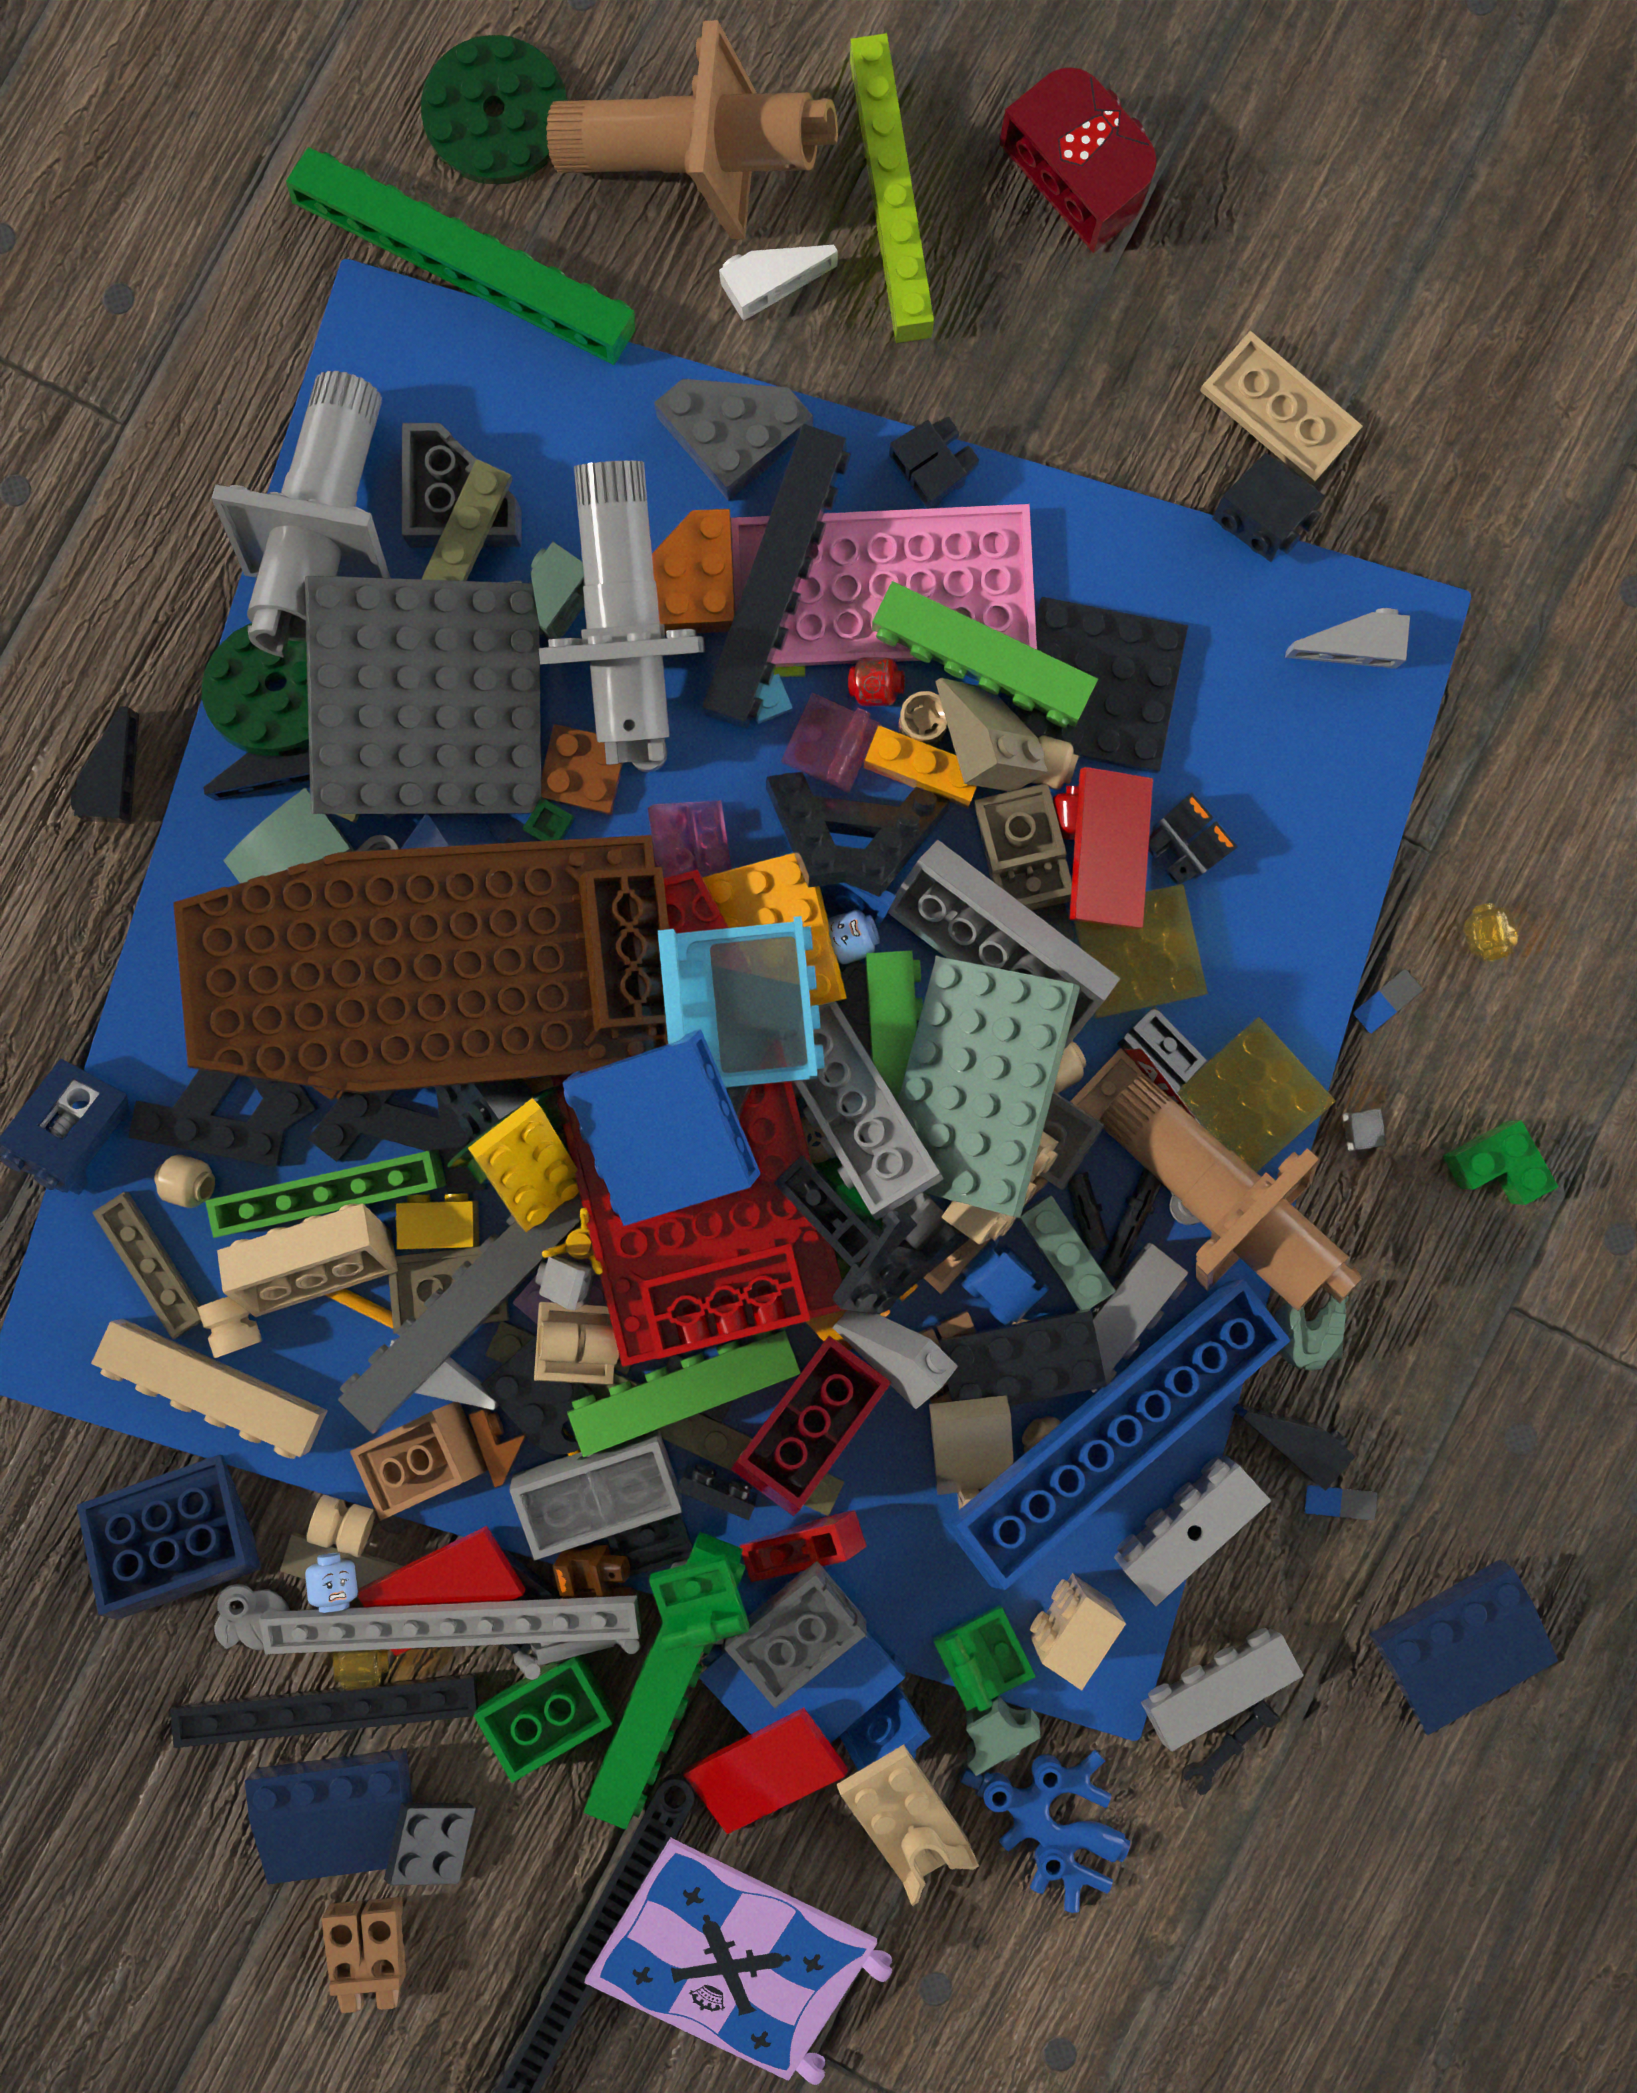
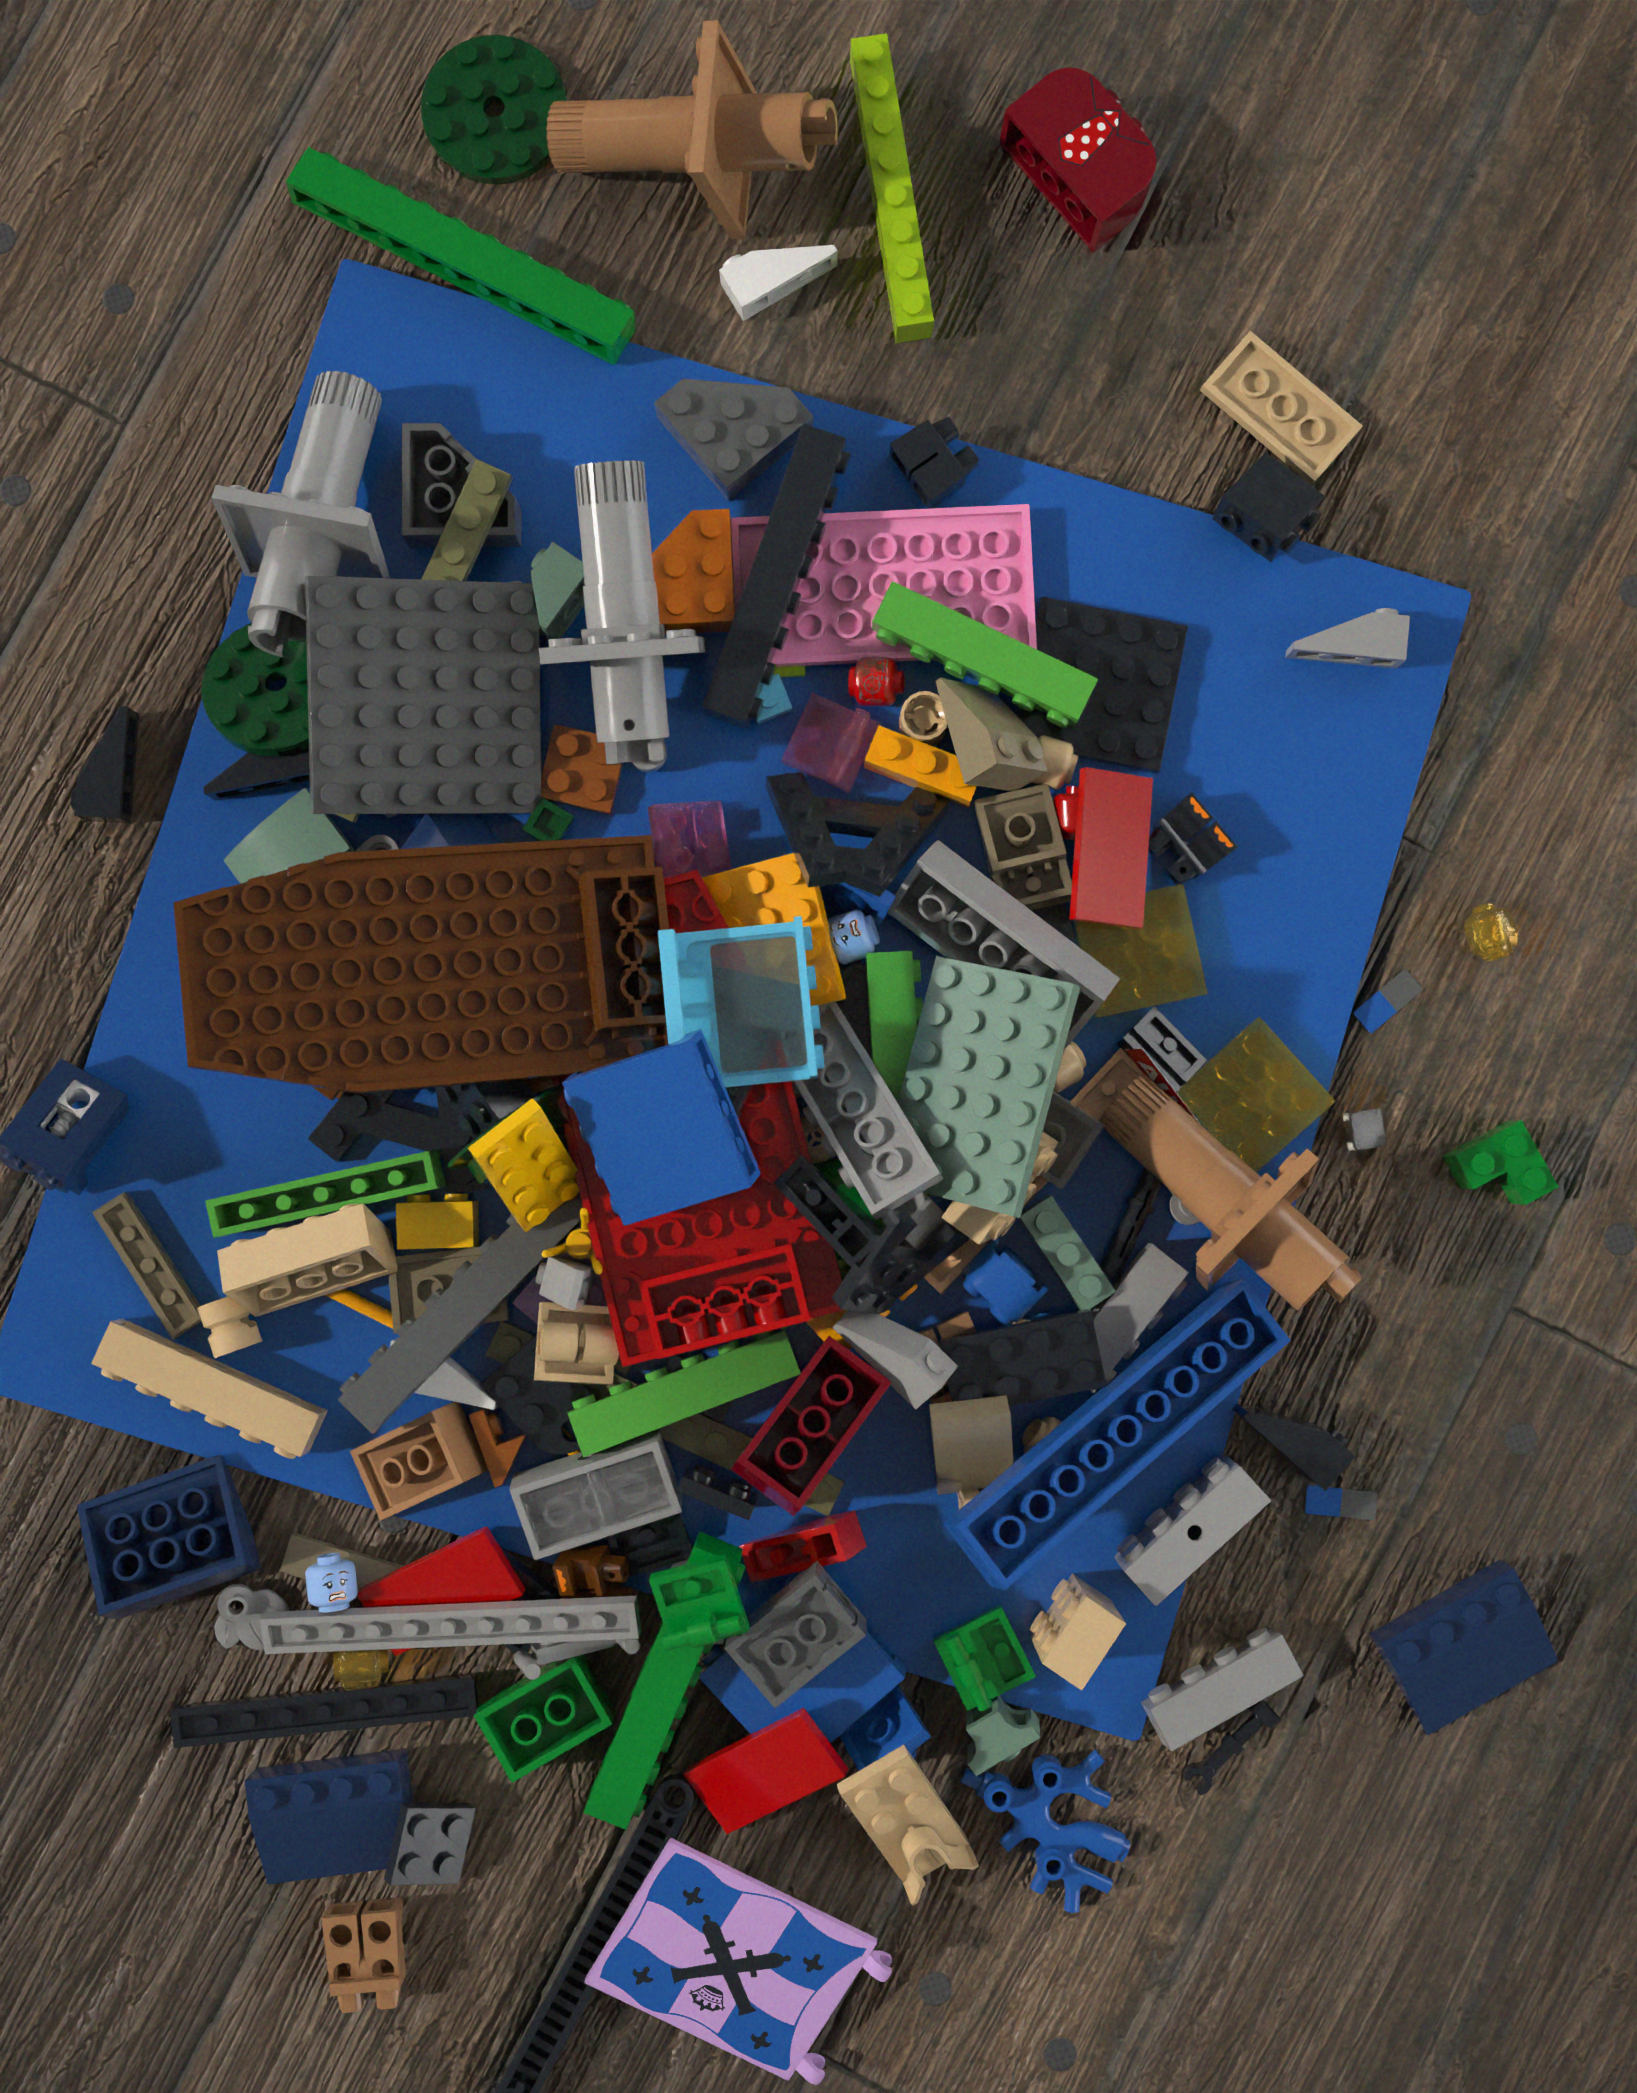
black plate [128,1069,318,1167] -> none
tan head [154,1155,215,1208] -> none
tan wheel [307,1494,375,1557] -> none
black pin [1067,1172,1110,1251] -> none
sand green helmet [1274,1296,1348,1370] -> none

